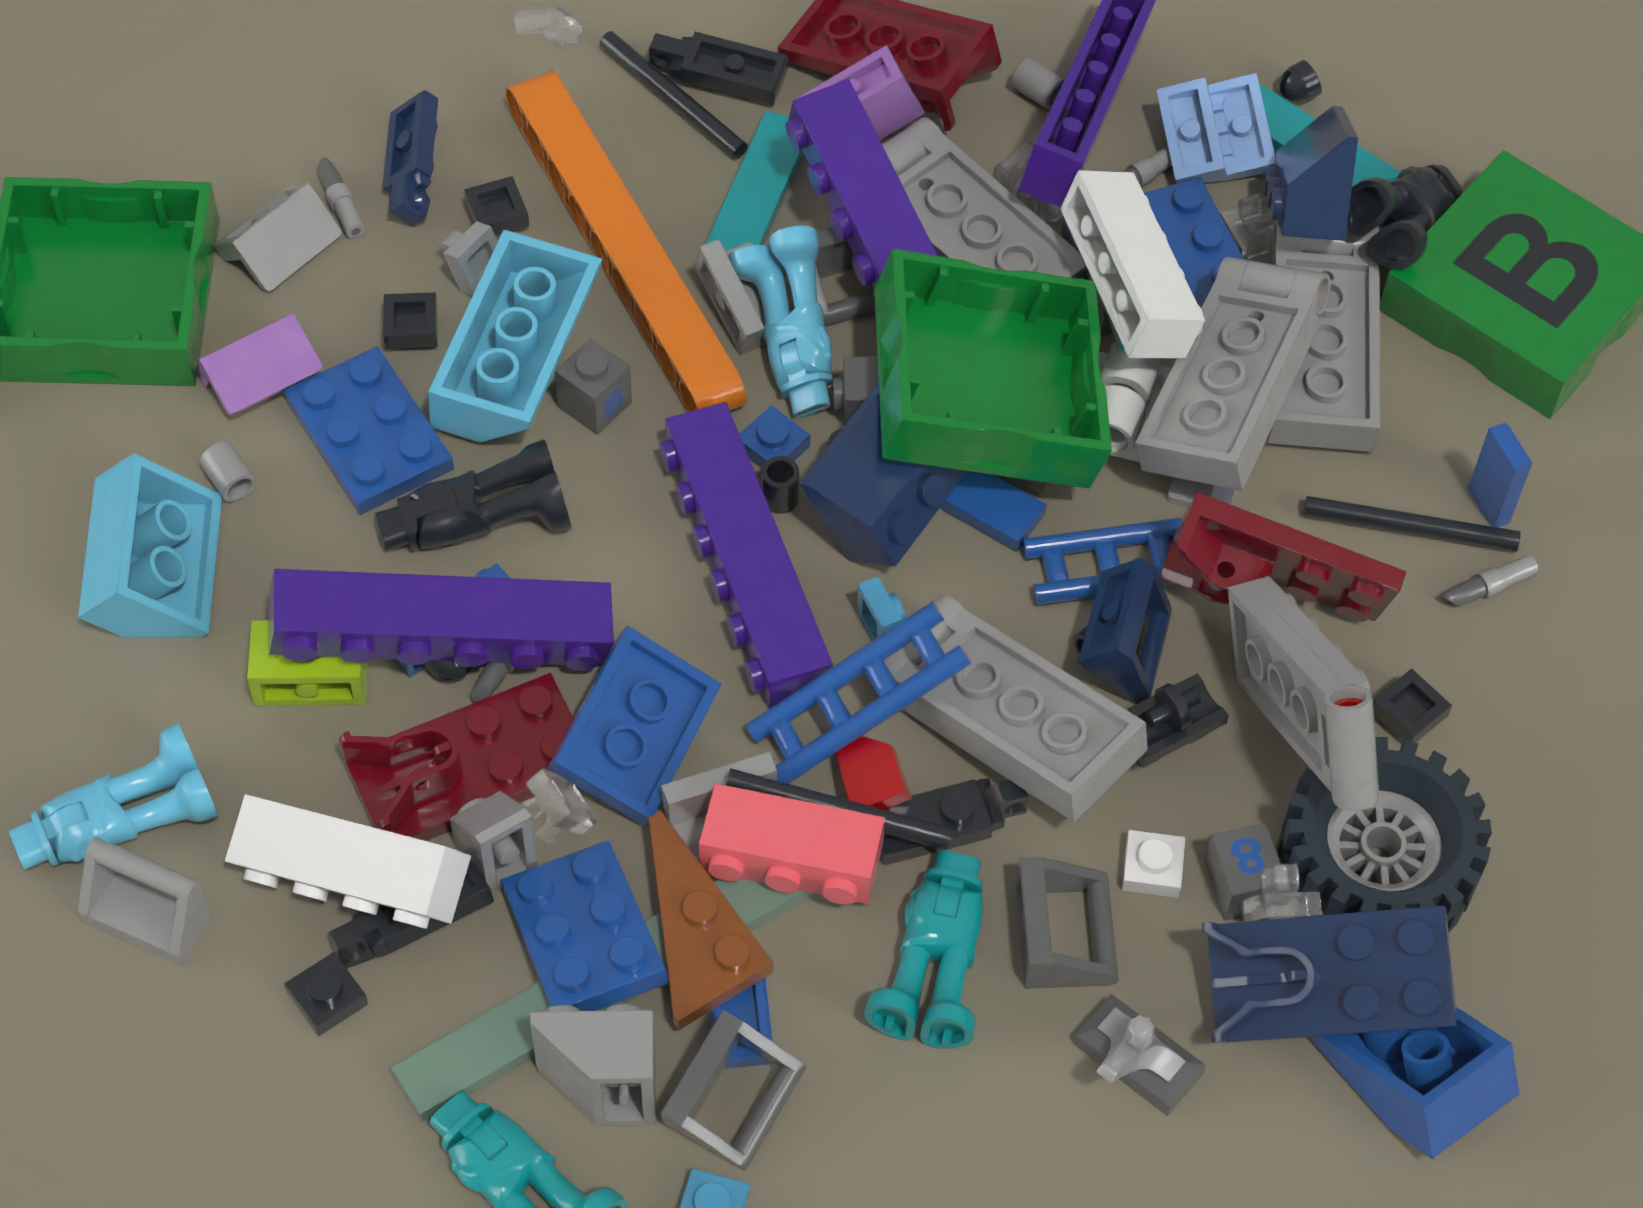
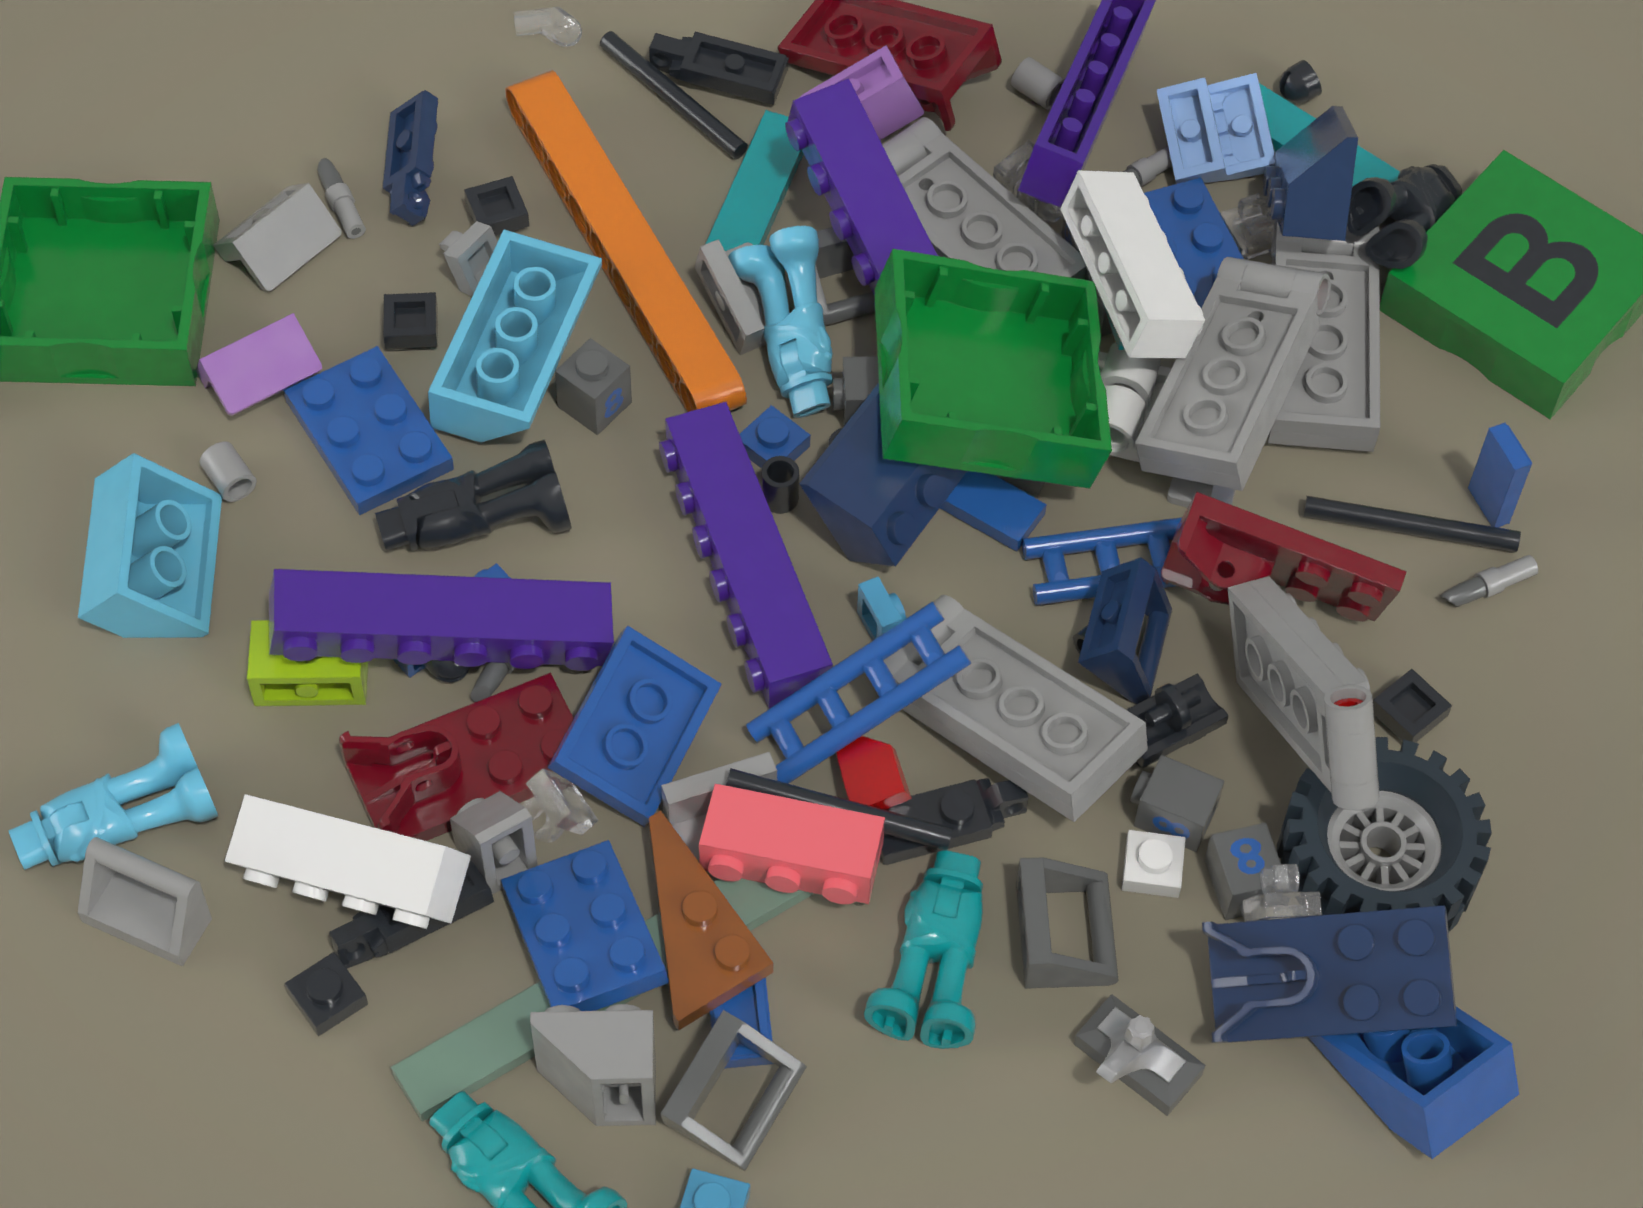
none -> dark grey brick [1130,755,1225,853]

